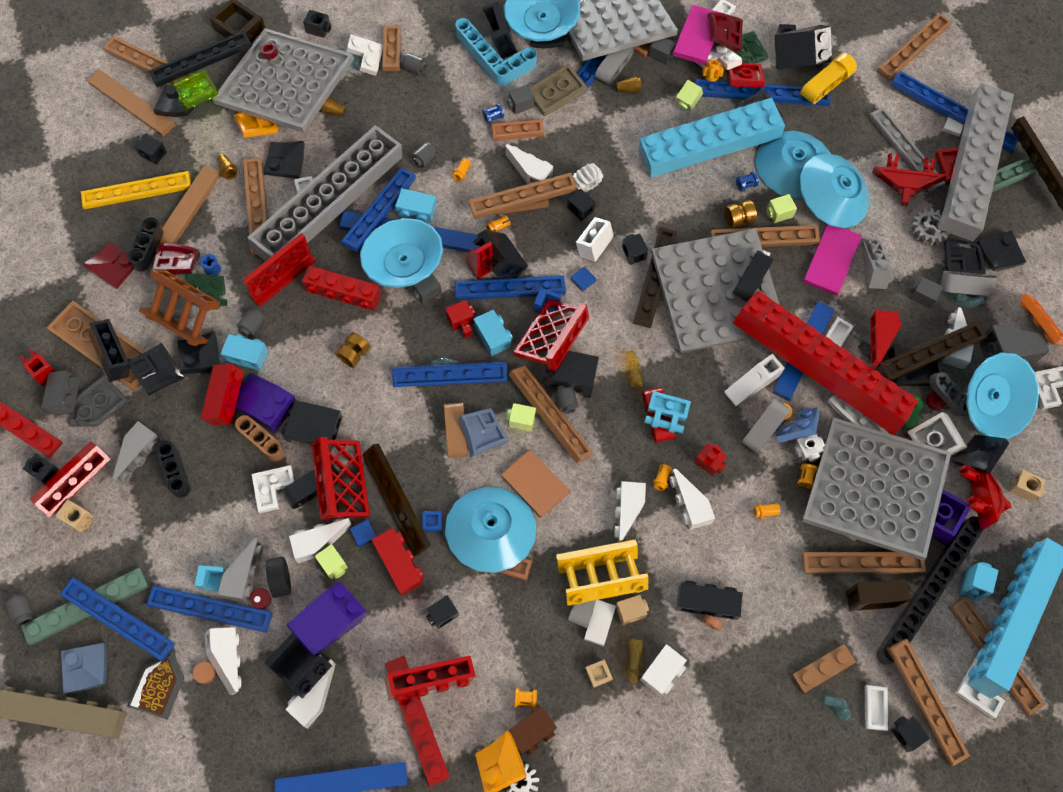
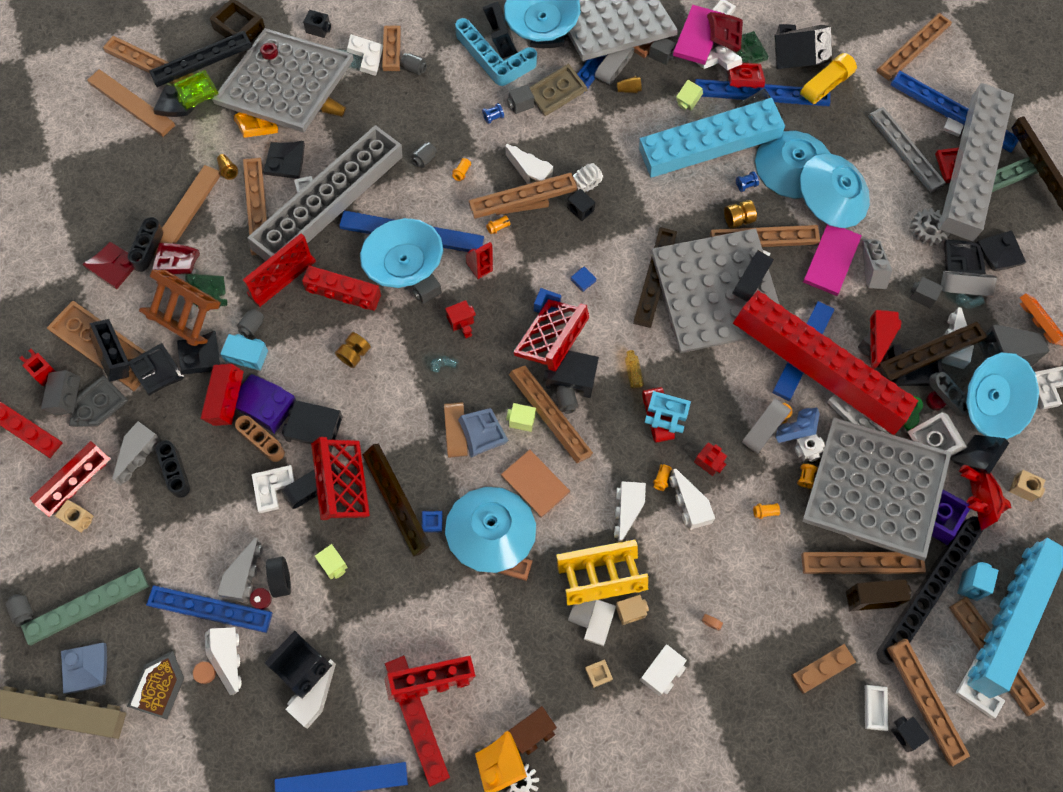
black brick [22,453,59,484] -> none
blue tile [60,577,176,662] -> none
yellow tile [81,171,191,210] -> none
black brick [134,133,167,165] -> none
medium azure panel [194,565,226,591] -> none
blue bush [200,254,221,277] -> none
dark purple slope [287,581,367,657] -> none
white slope [289,518,352,563] -> none
blue tile [341,168,416,252] -> none
blue tile [350,520,376,547] -> none
red brick [371,528,424,596] -> none
blue tile [392,362,507,387] -> none
medium azure brick [395,188,437,223] -> none
black brick [426,595,459,630] -> none
blue tile [455,275,566,300] -> none
black panel [474,230,528,278] -> none
medium azure brick [474,309,513,356] -> none
nougat tile [491,119,544,141] -> none
light orange bush [514,688,537,709] -> none
white brick [576,217,614,262] -> none
black brick [622,233,648,265] -> none
clear yellow cylinder [626,639,644,683] -> none
black brick [676,580,743,620] -> none
light orange gear [702,60,724,81] -> none
white slope [724,354,785,407] -> none
yellowish green brick [766,194,797,223] -> none
clear light blue arm [823,694,852,721] -> none
white tile [825,317,854,347] -> none
red connector [872,153,947,206] -> none

